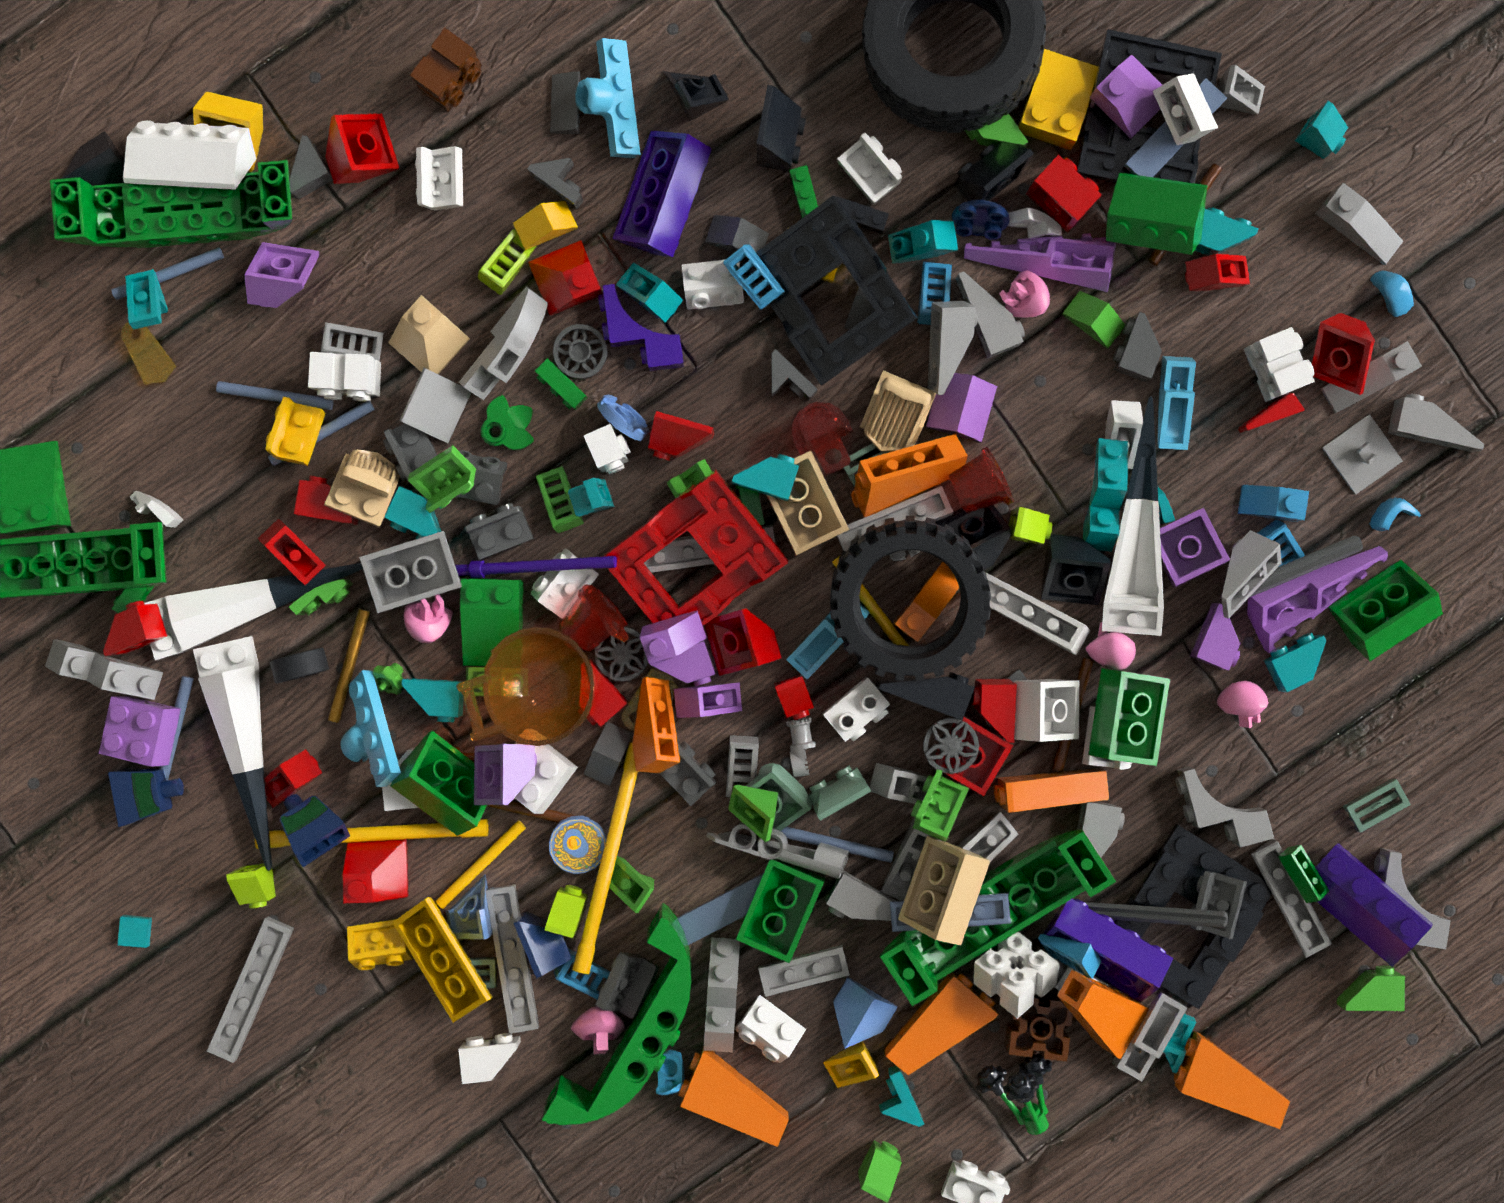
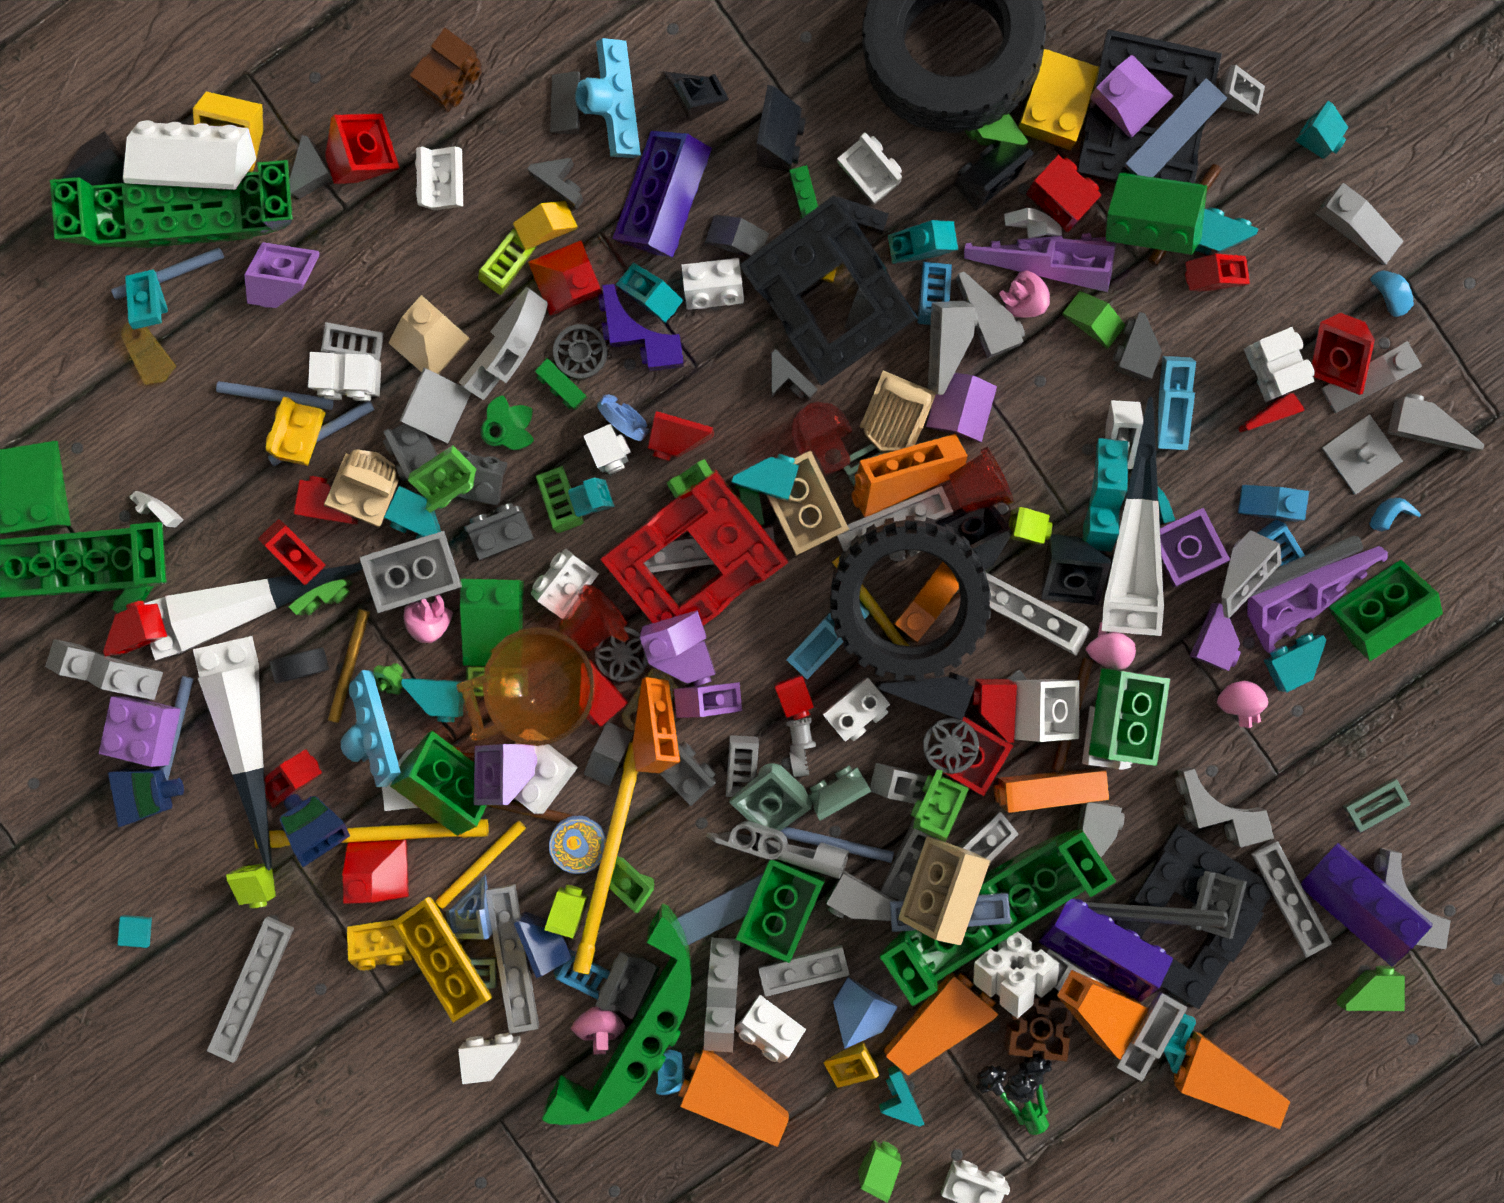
dark purple bar [455,556,617,578] -> none
red slope [705,608,782,676] -> none
dark azure slope [723,244,785,310] -> none
bright green slope [728,785,778,842] -> none
dark blue dish [952,200,1010,240] -> none
dark azure slope [1038,934,1101,978] -> none
white brick [1153,74,1218,145] -> none
green piece [1278,845,1329,903] -> none

